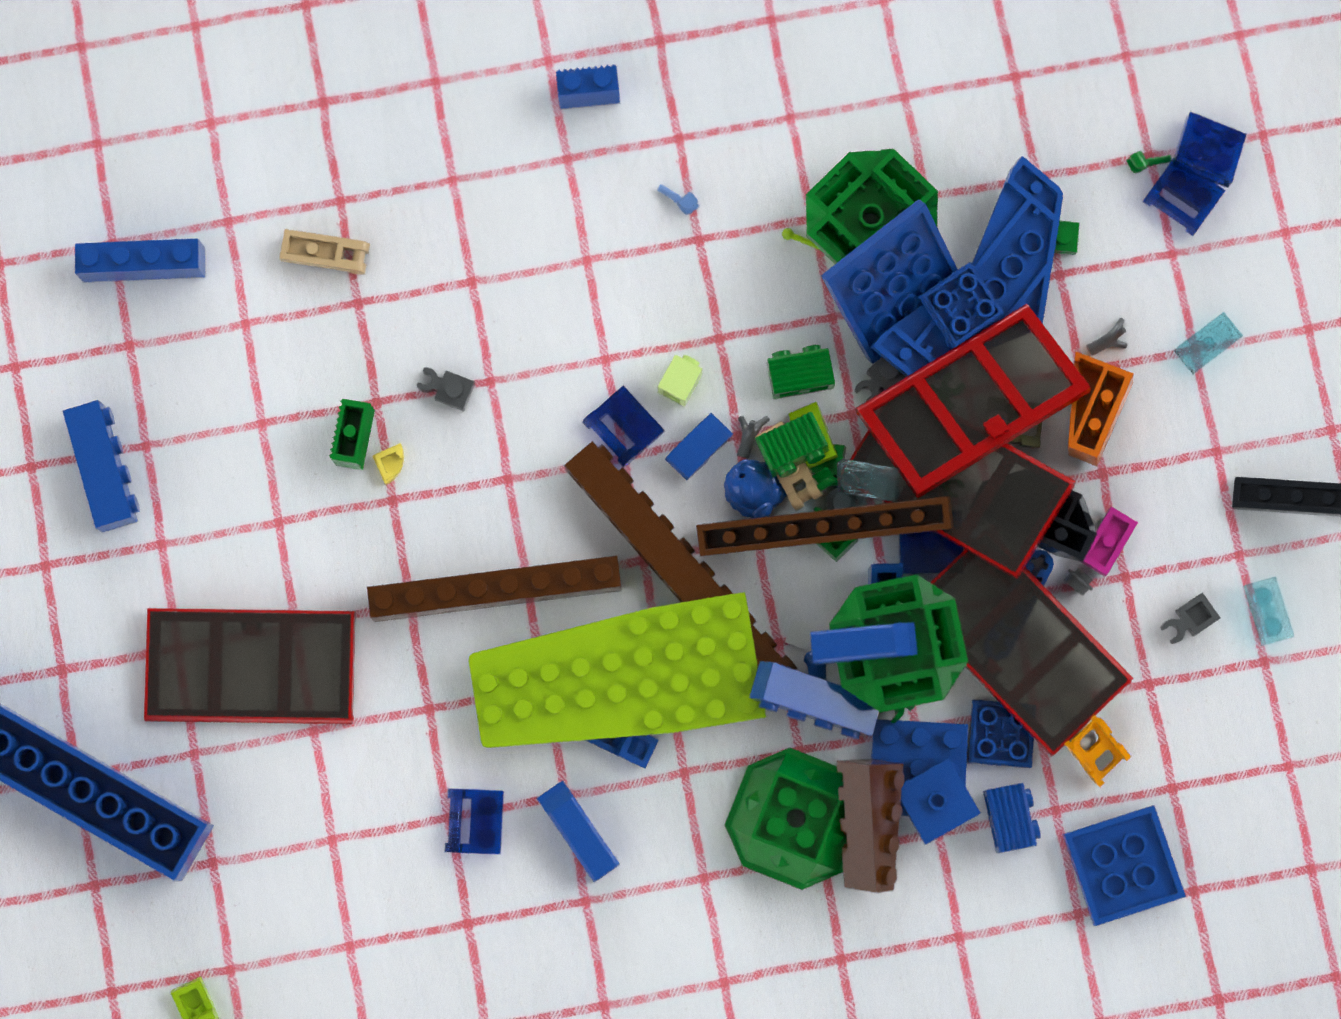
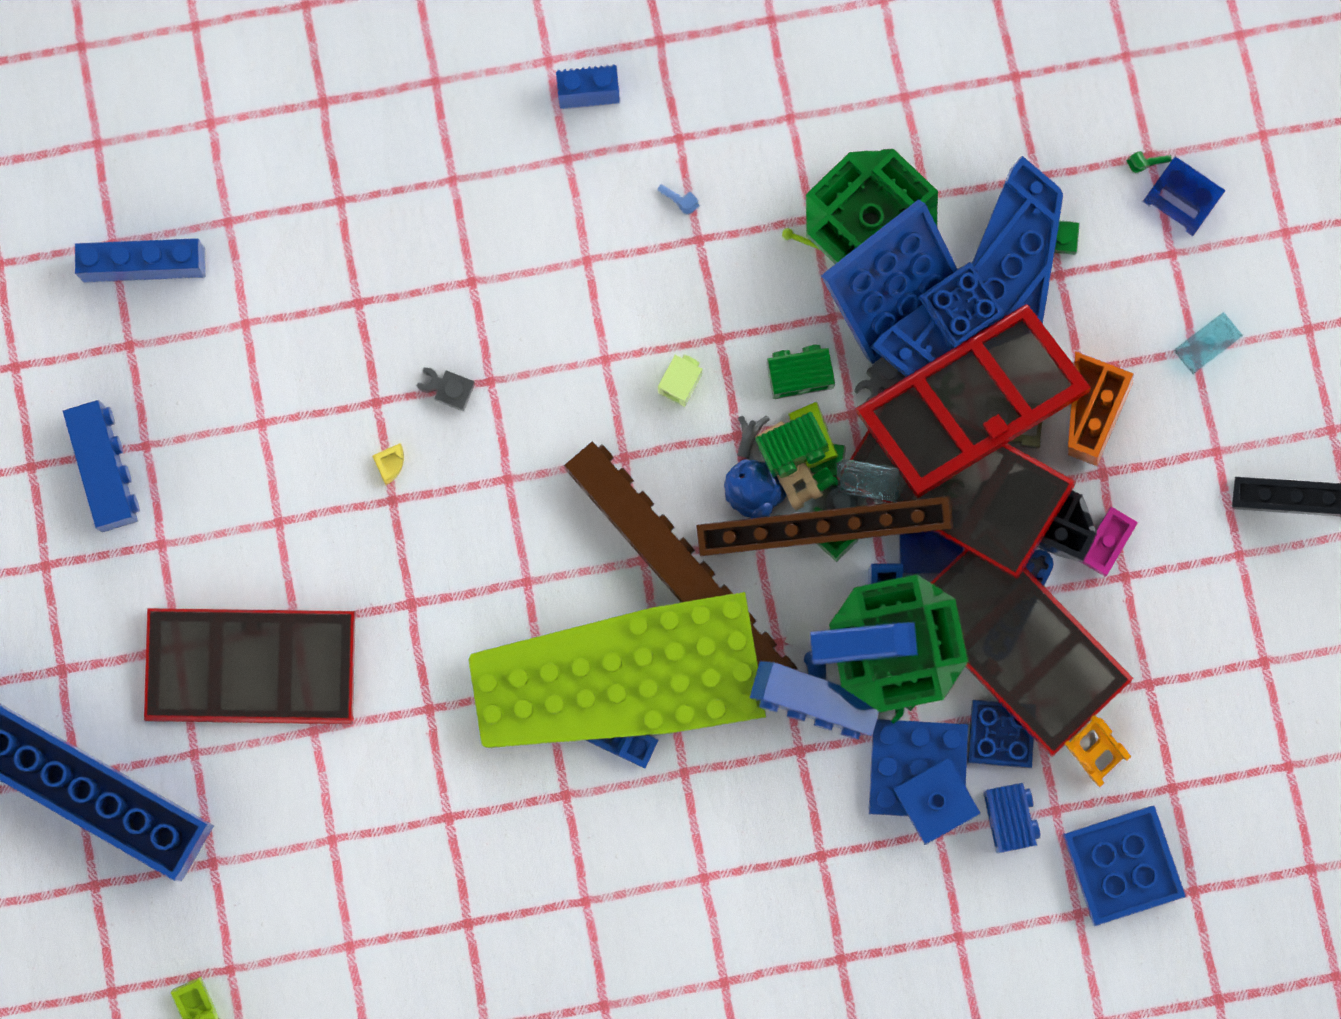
tan plate [279,229,370,275] -> none
green brick [329,399,375,470] -> none
reddish brown brick [367,556,622,622] -> none
clear blue plate [444,789,504,855] -> none
blue piece [537,780,620,883] -> none
clear blue plate [582,385,665,468] -> none
blue slope [665,413,733,480] -> none
green piece [725,747,847,890] -> none
reddish brown wedge [837,759,904,893] -> none
dark grey plate [1064,568,1093,596] -> none
dark grey bar [1086,318,1127,356] -> none
dark grey plate [1160,592,1220,644] -> none
clear blue plate [1171,111,1247,188] -> none
clear light blue plate [1243,576,1295,646] -> none

